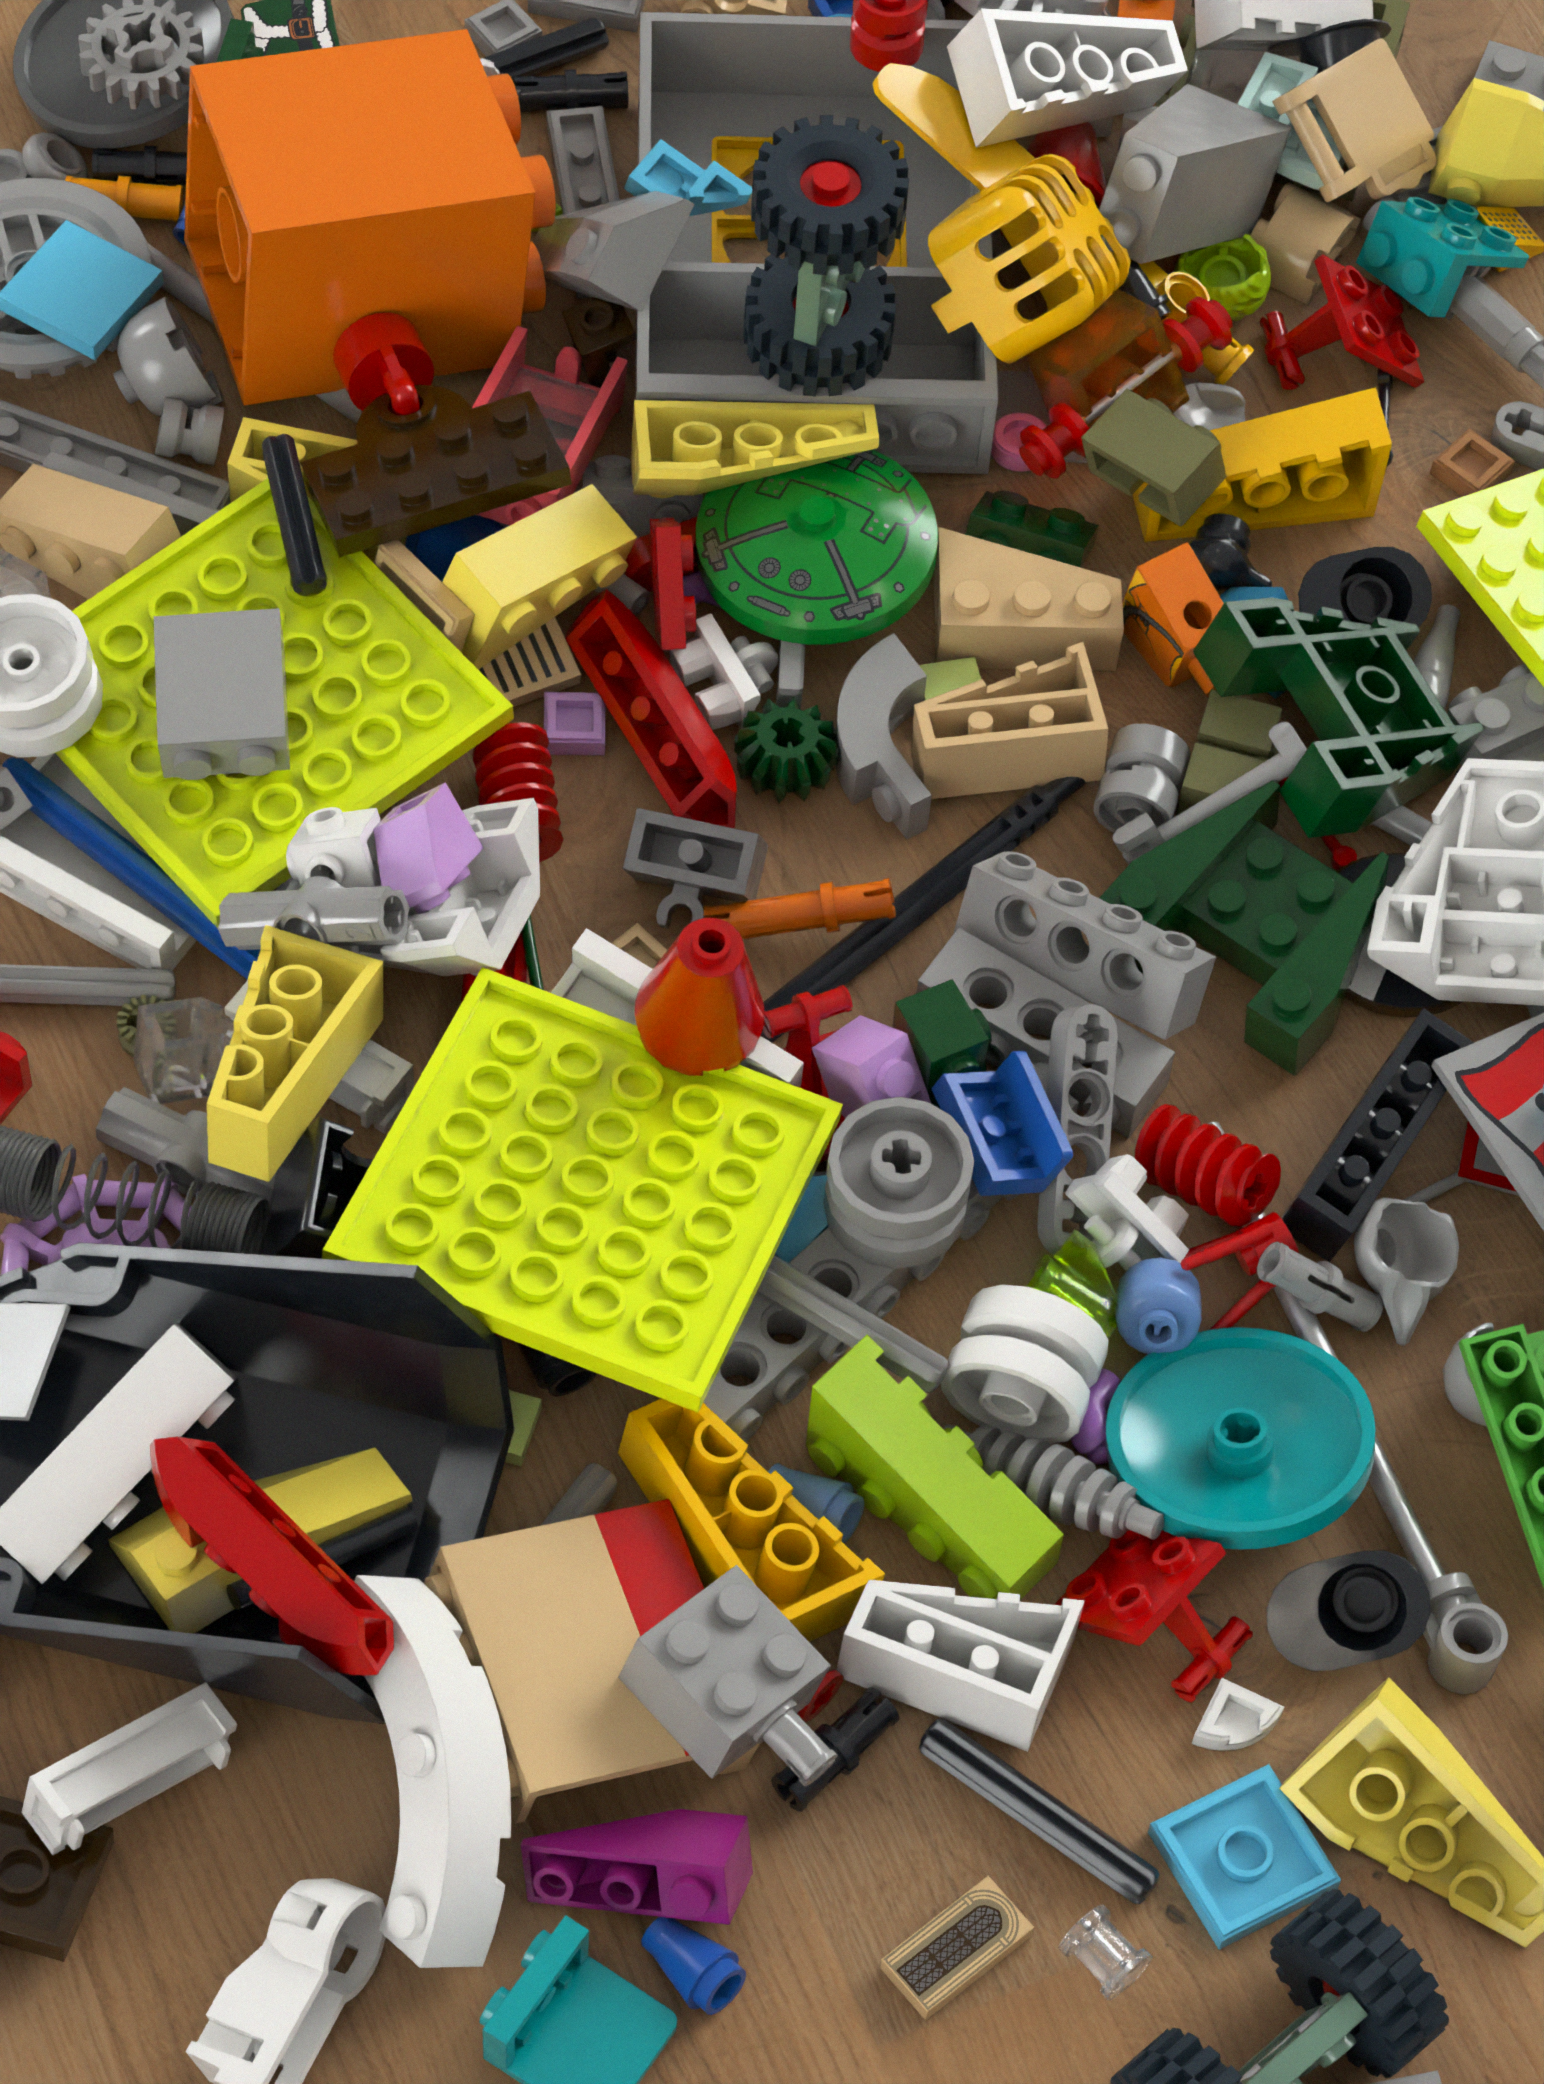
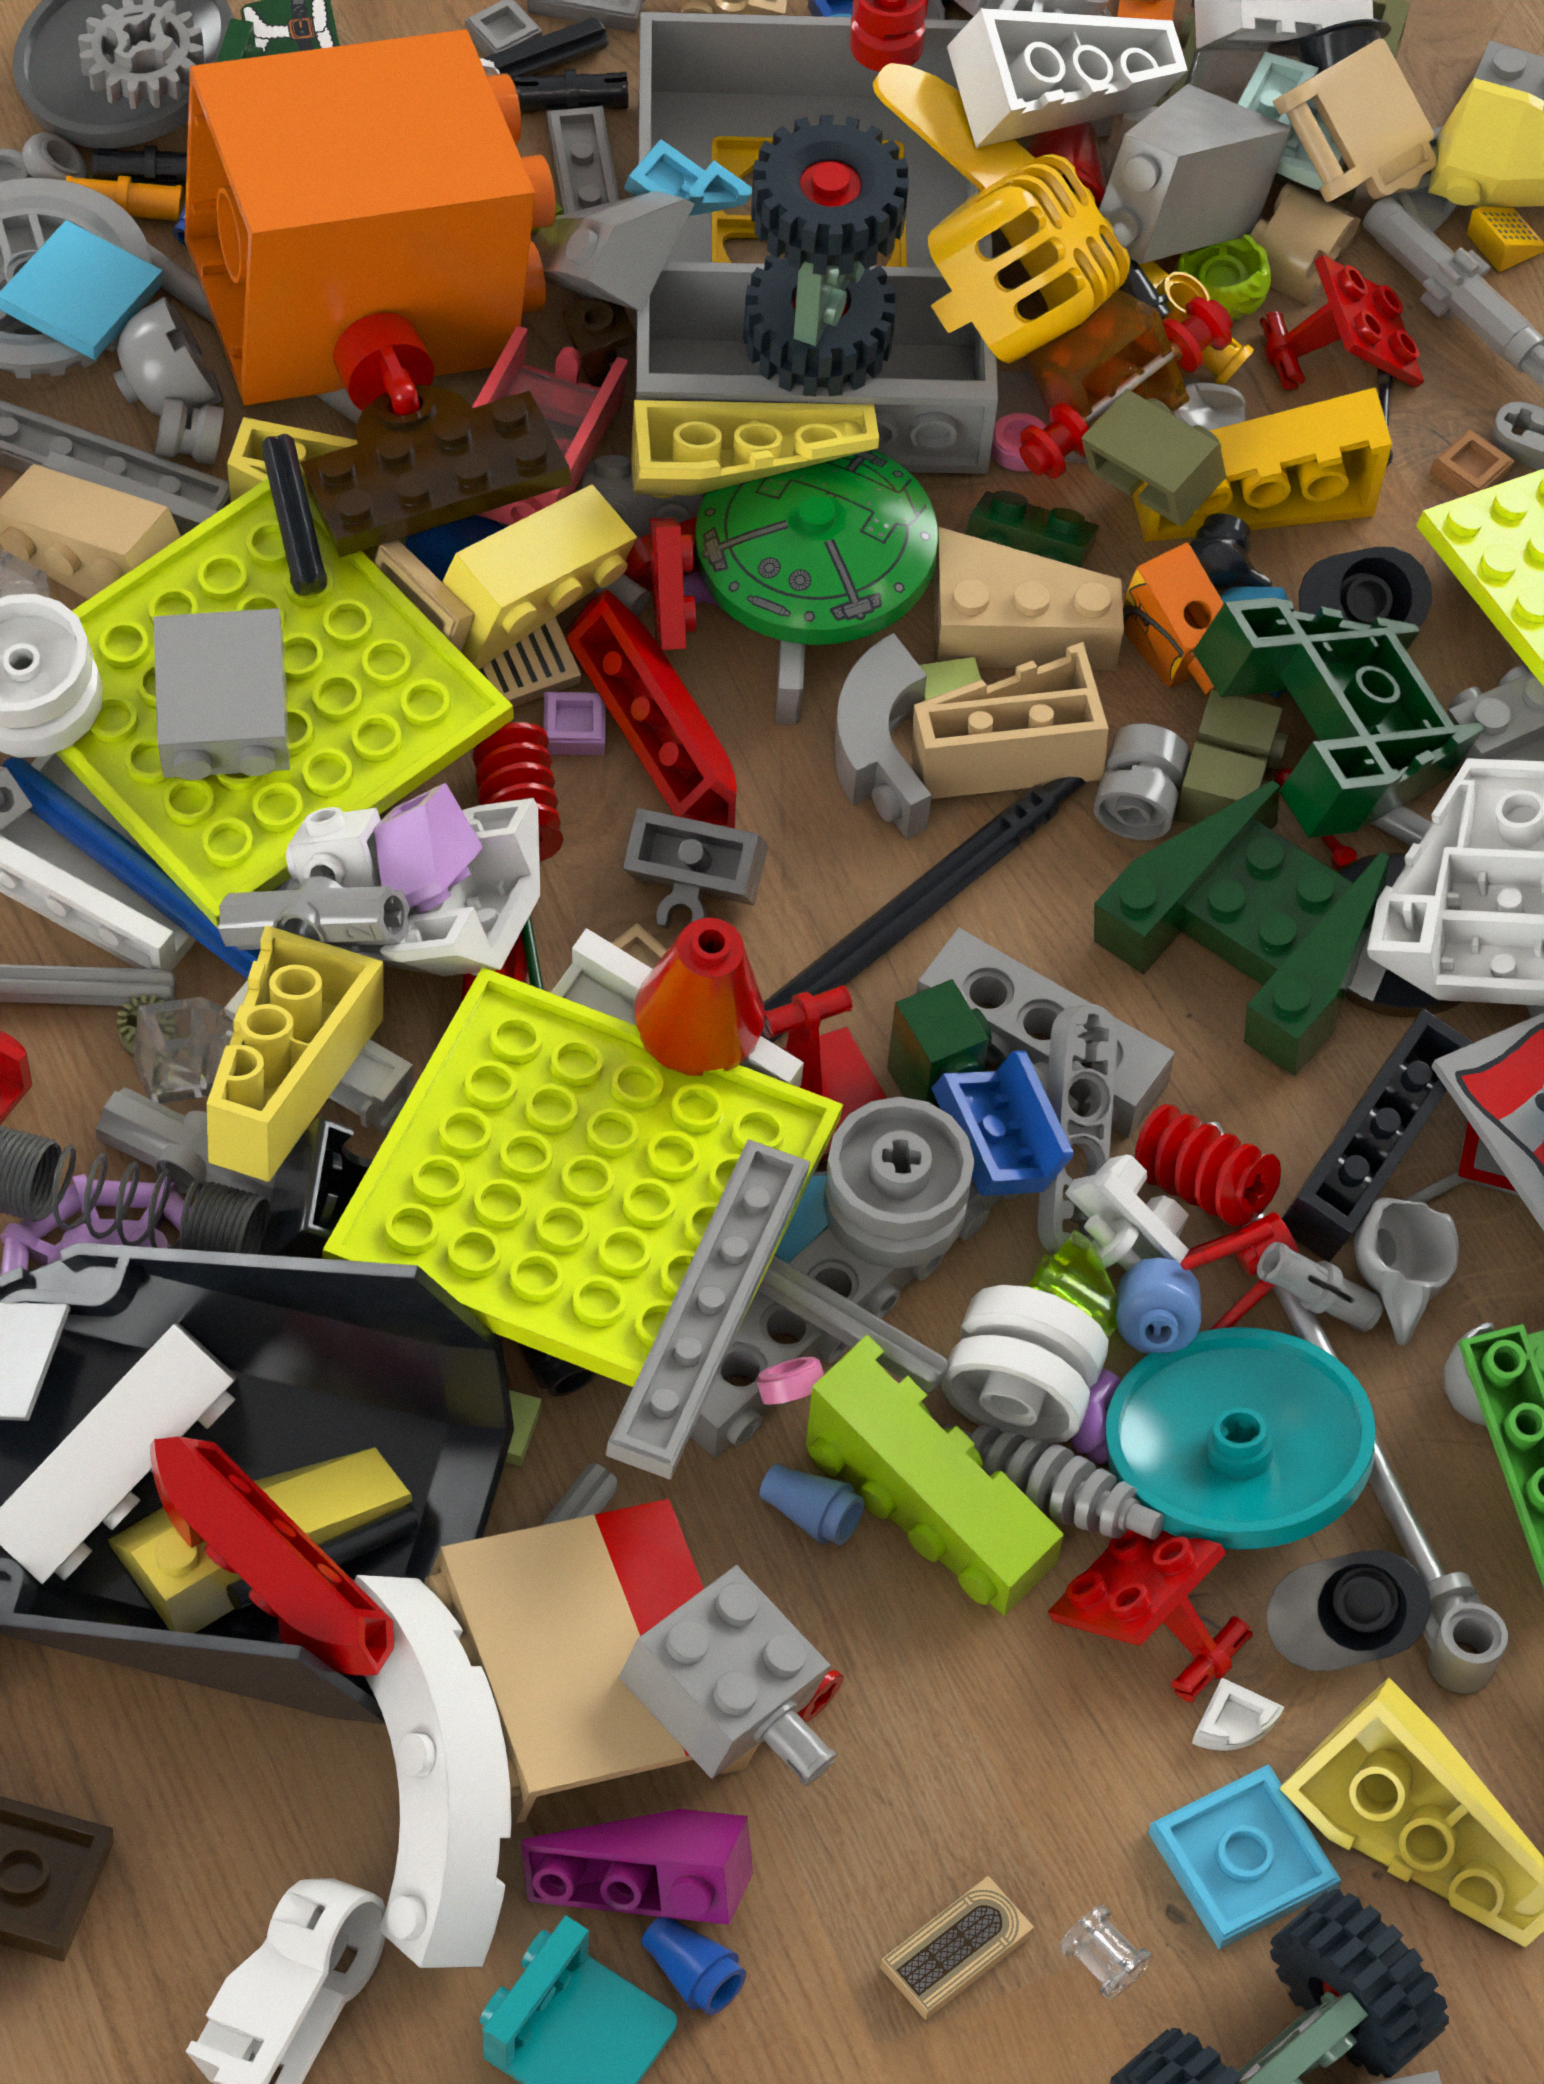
white container [22,1682,237,1855] -> none
yellow wedge [618,1399,885,1642] -> none
white hips [670,613,779,730] -> none
orange pin [703,878,896,940] -> none
dark green gear [734,696,839,804] -> none
black pin [771,1687,900,1812] -> none
lavender slope [812,1015,931,1119] -> none
white wedge [837,1580,1085,1752] -> none
axle [919,1718,1159,1904] -> none
light grey brick [954,851,1216,1040] -> none
light grey hinge [1113,722,1307,865] -> none
teal bracket [1356,197,1529,318] -> none
light grey piece [1414,604,1461,709] -> none
none -> light grey tile [605,1139,810,1480]
none -> bright pink tile [756,1357,824,1405]

